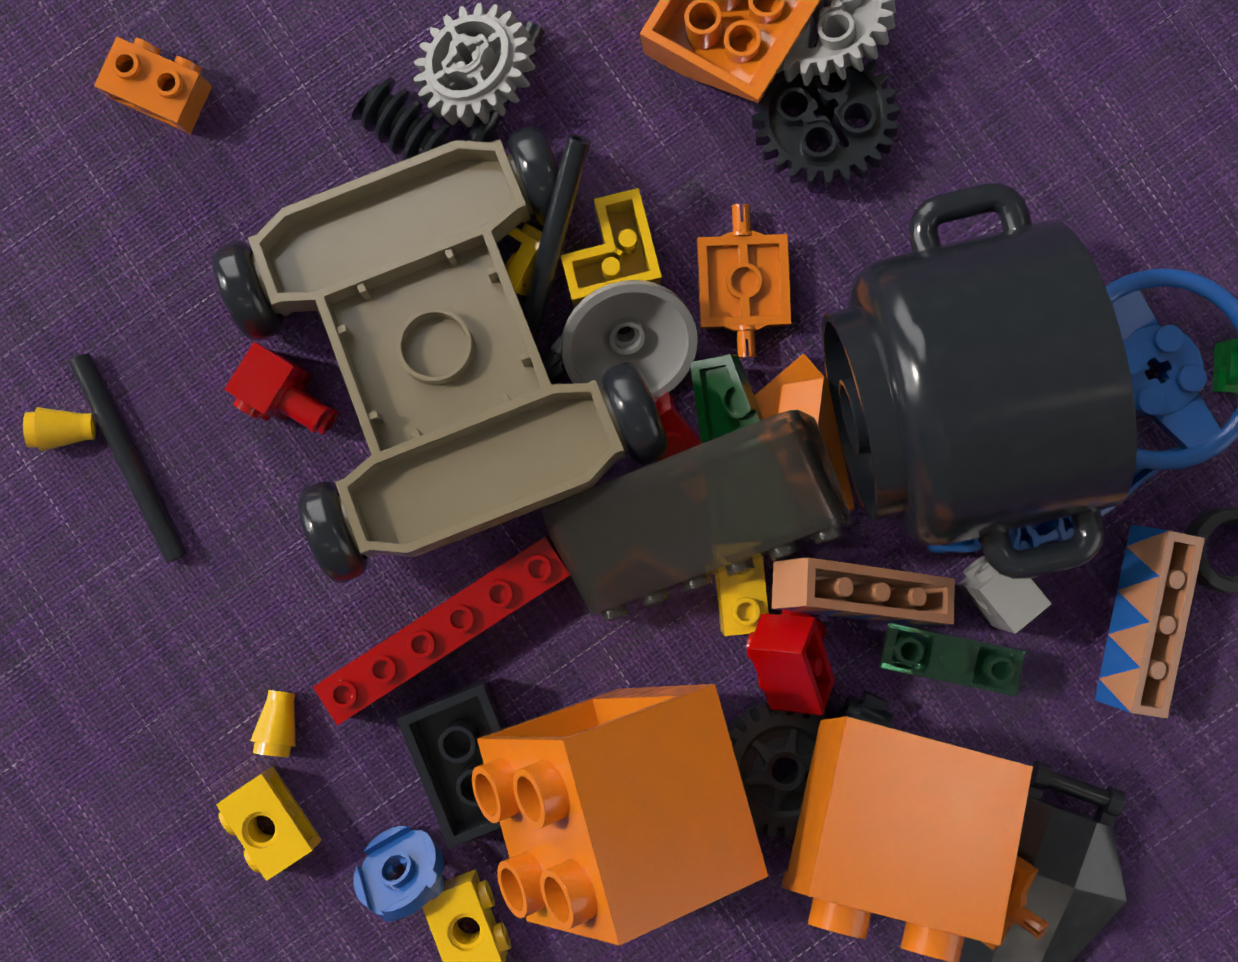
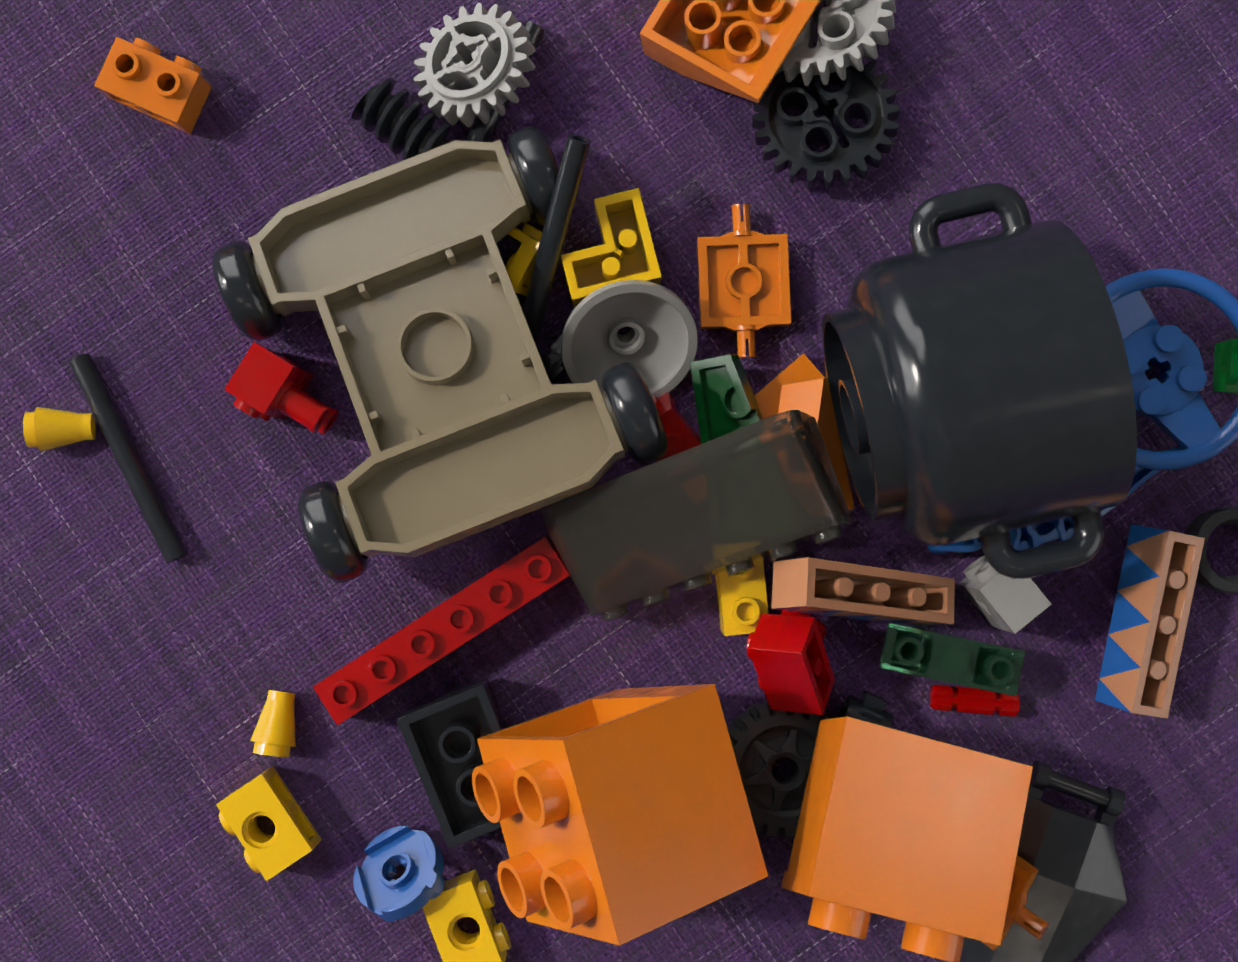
none -> red axle [929,684,1020,717]

